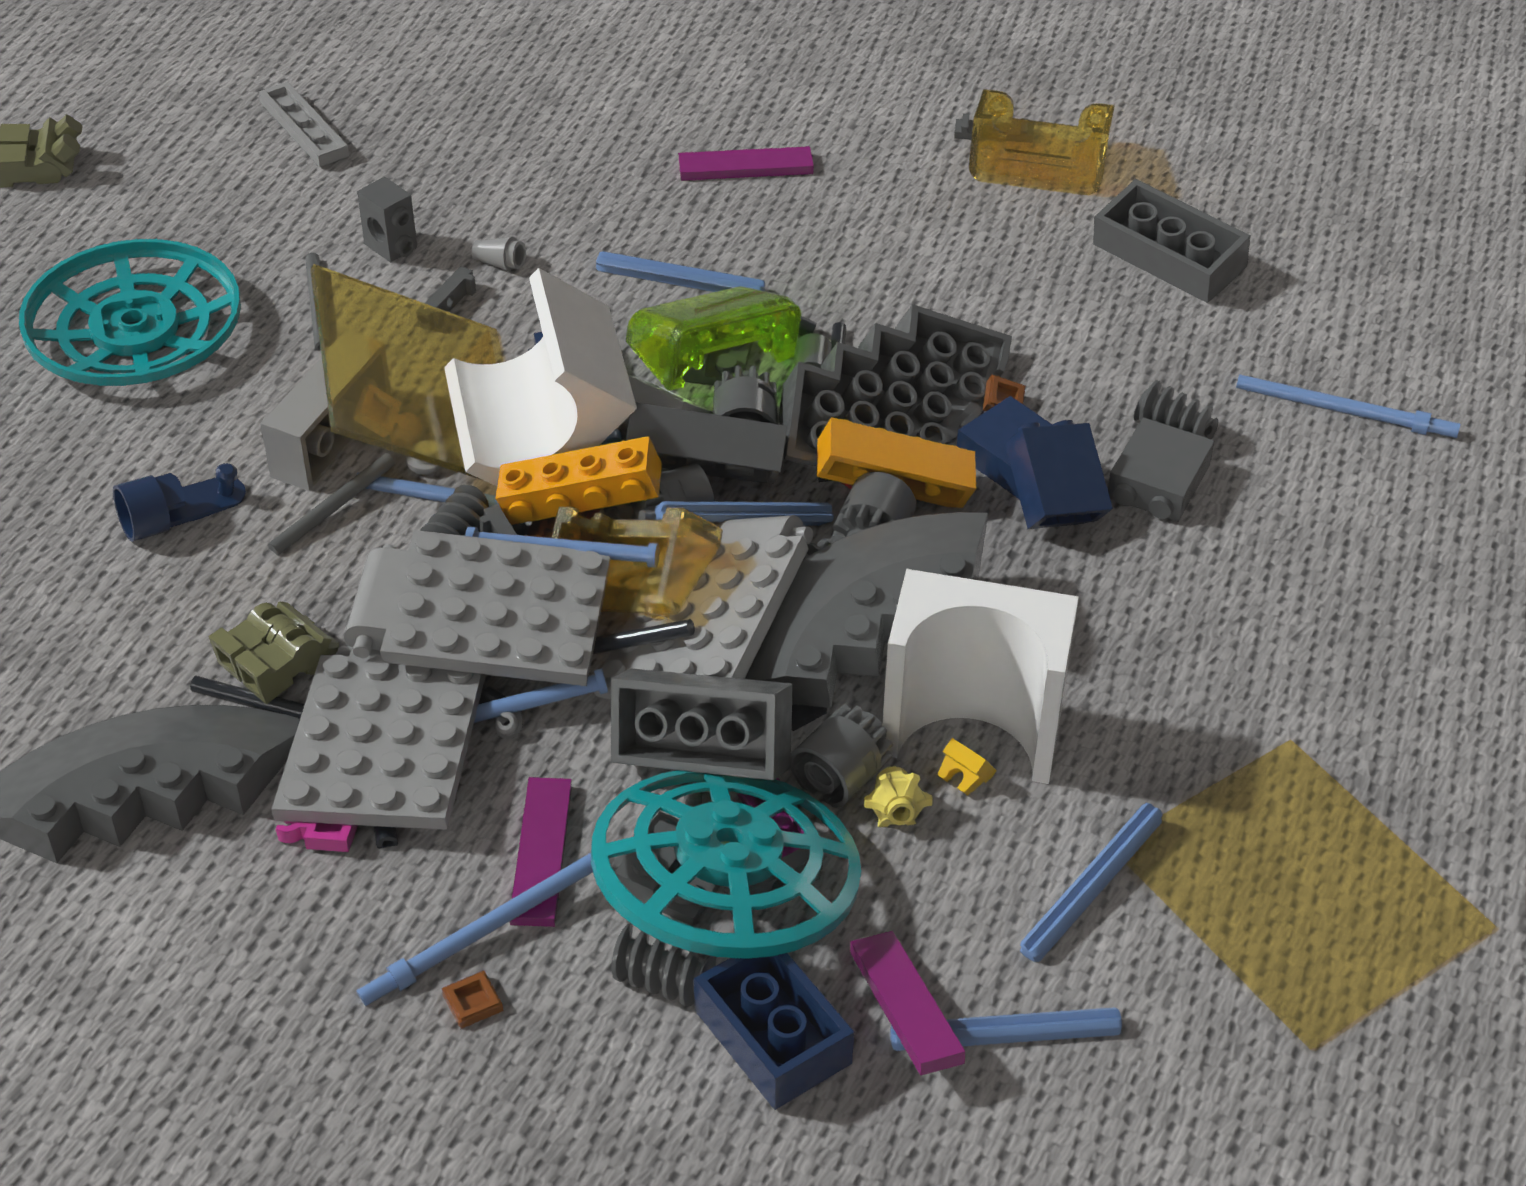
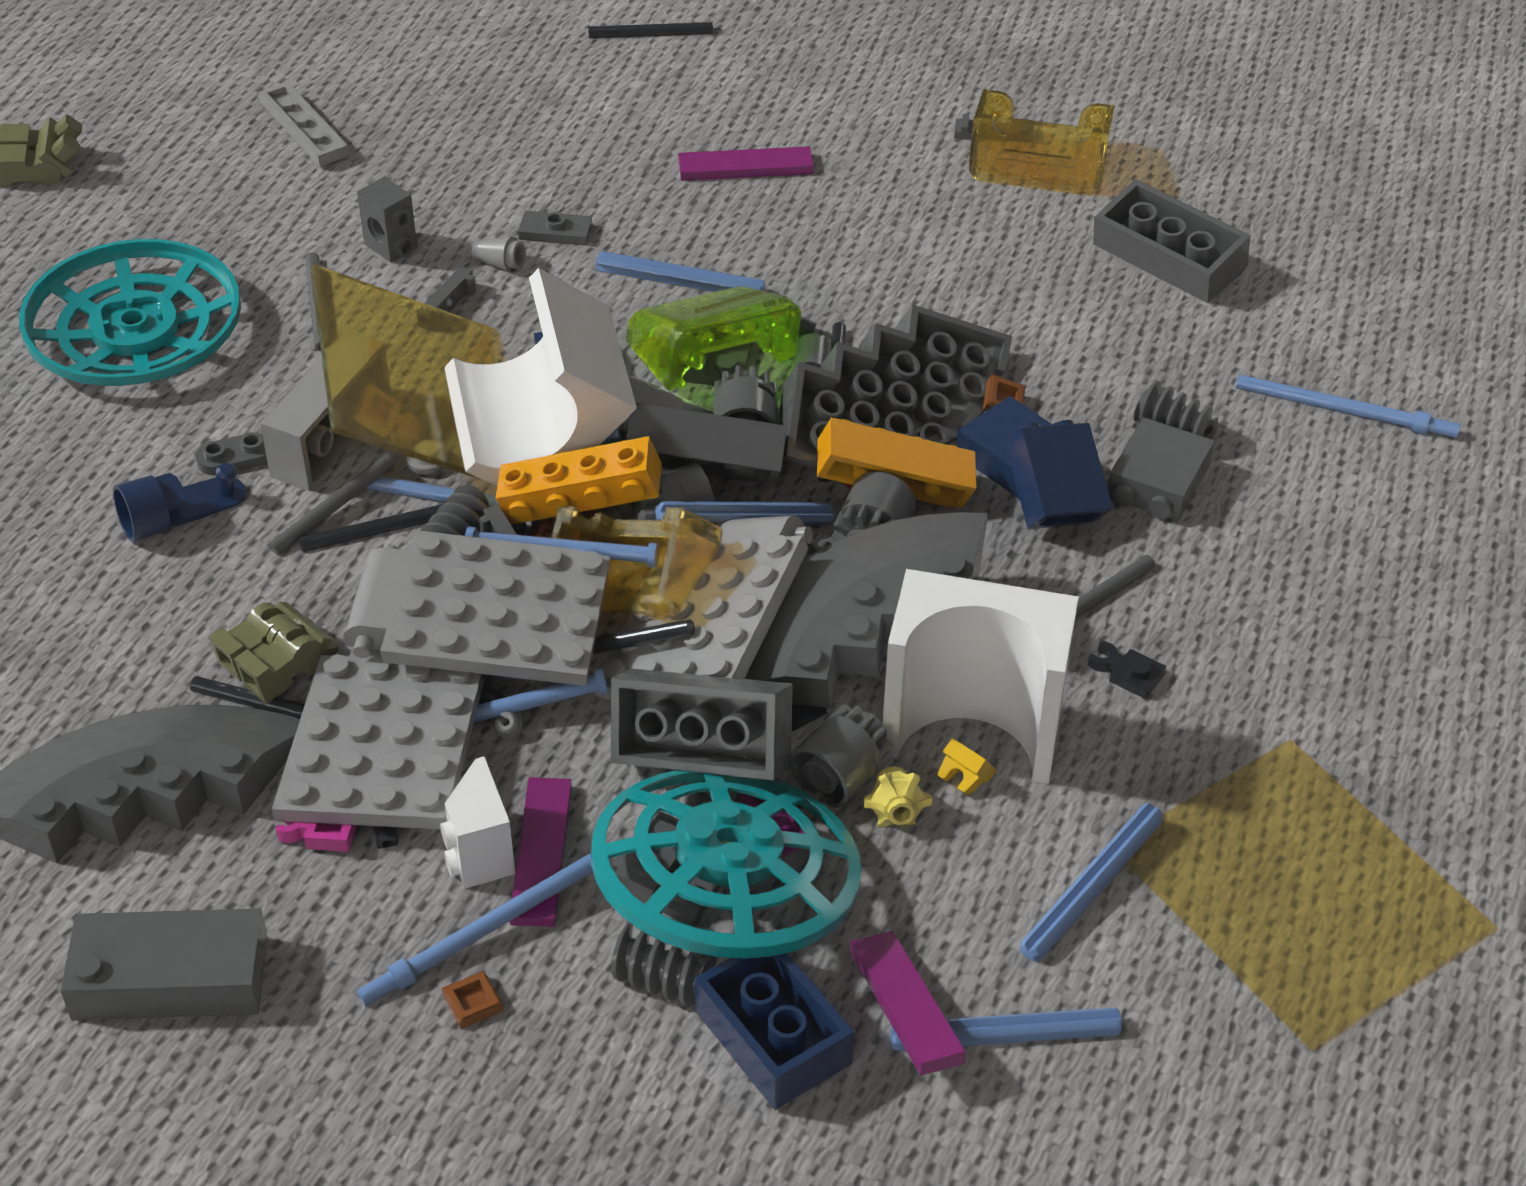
none -> dark grey brick [61,908,268,1020]
none -> dark grey plate [195,432,267,475]
none -> black bar [299,503,445,552]
none -> white slope [440,756,515,889]
none -> dark grey plate [518,211,592,245]
none -> black bar [588,22,713,38]
none -> dark grey bar [1075,555,1155,619]
none -> black plate [1087,641,1166,699]

